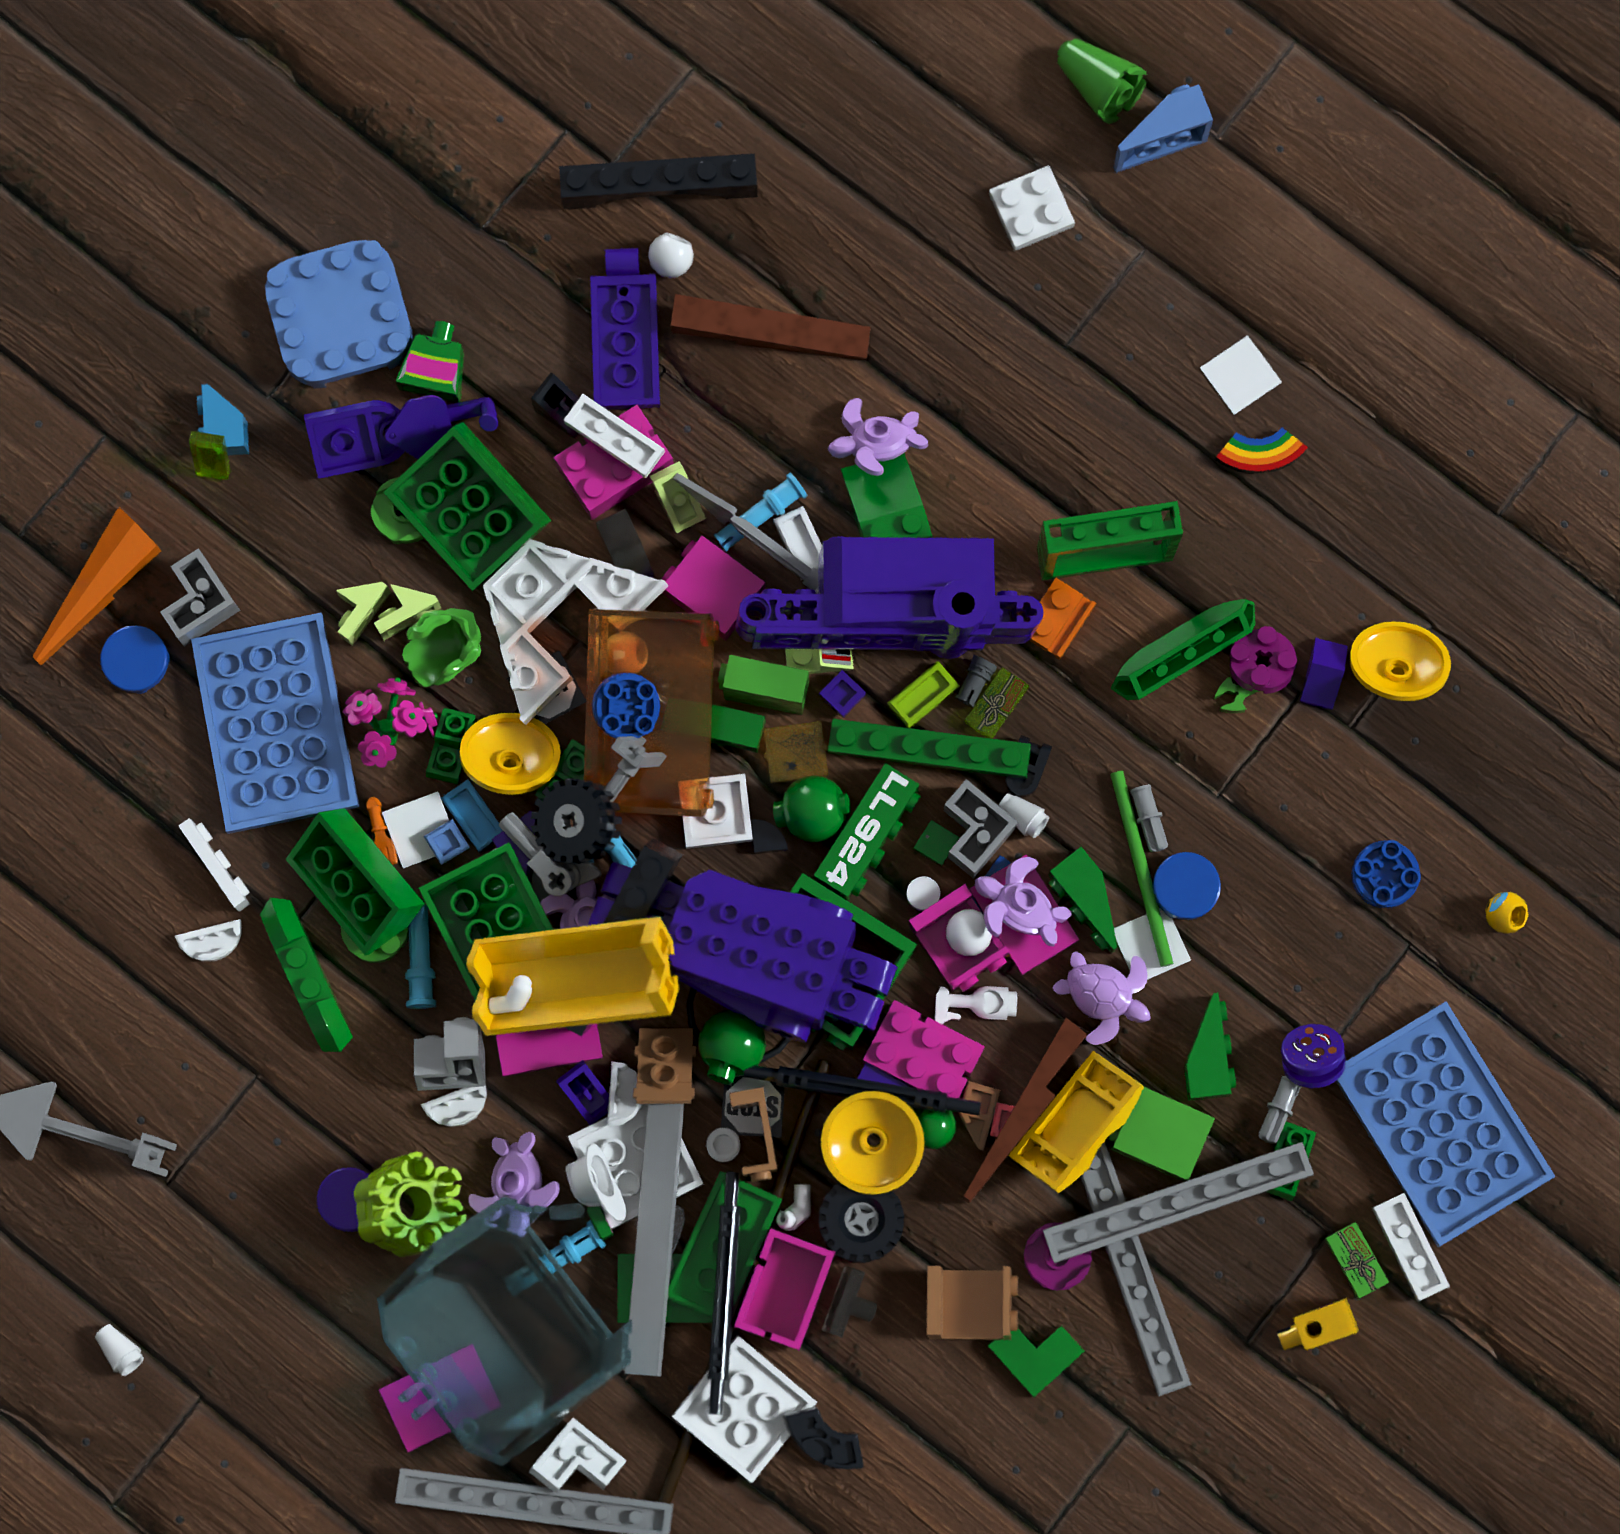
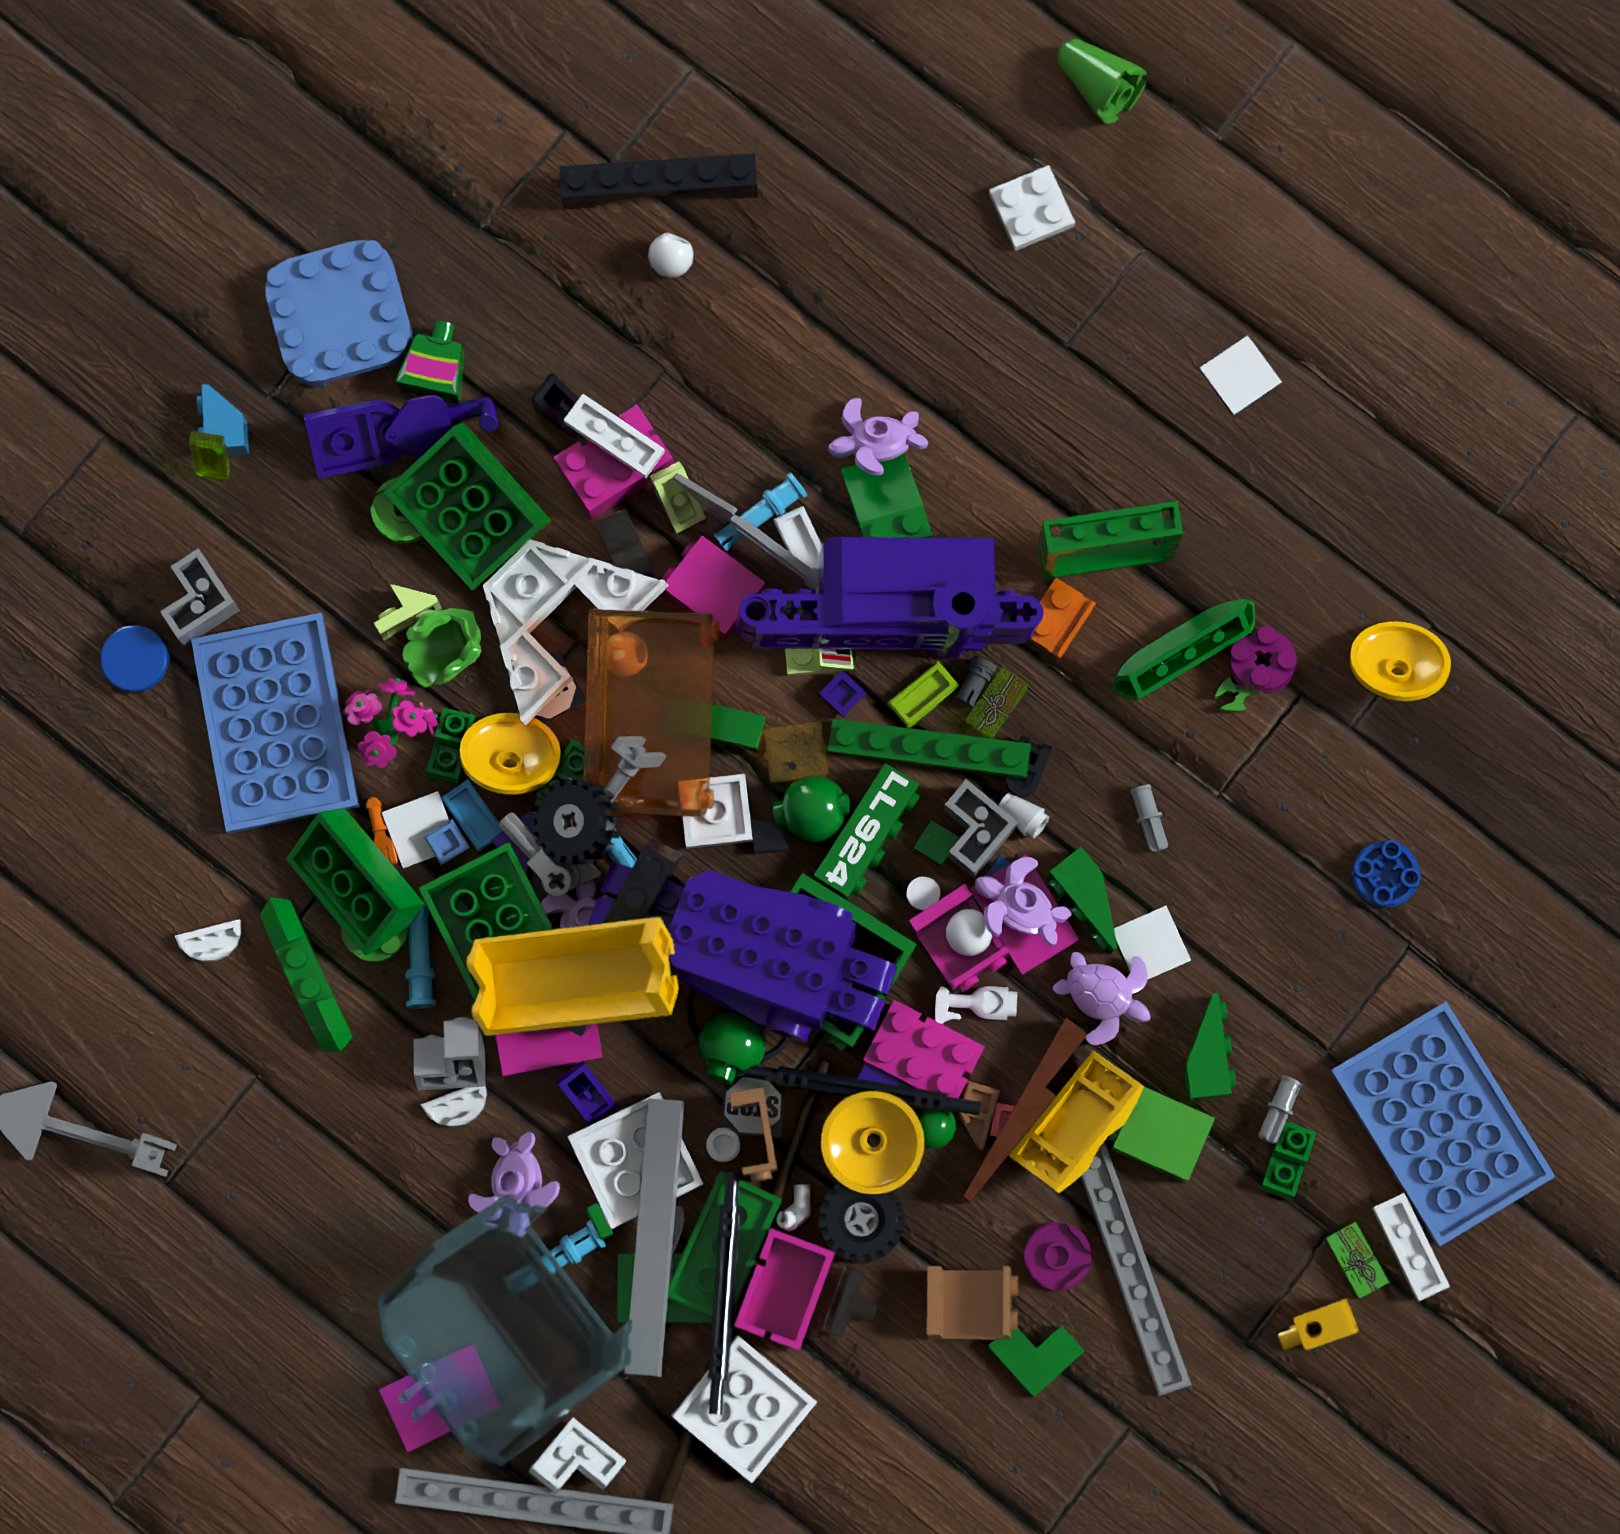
orange wedge [32,507,161,665] -> none
white cone [95,1324,144,1376] -> none
white plate [178,818,250,912] -> none
dark purple head [317,1167,370,1232] -> none
yellowish green slope [336,582,391,646] -> none
lime piece [354,1152,466,1257] -> none
white arm [489,975,532,1014] -> none
clear light blue tile [549,1203,586,1222] -> none
white piece [566,1144,626,1221] -> none
dark purple hinge [590,248,660,409] -> none
blue tile [592,672,660,739] -> none
white tile [607,1061,642,1127] -> none
medium nougat piece [633,1028,696,1104] -> none
copper slope [671,294,871,360] -> none
bright green brick [718,655,809,715] -> none
black tile [783,1407,864,1469] -> none
light grey plate [1043,1142,1314,1264] -> none
bright green piece [1110,771,1174,967] -> none
medium blue slope [1113,84,1213,173] -> none
blue tile [1152,852,1221,920] -> none
tile [1215,428,1308,474] -> none
dark purple head [1281,1024,1346,1088] -> none
dark purple slope [1300,638,1348,710] -> none
yellow piece [1485,892,1528,934] -> none

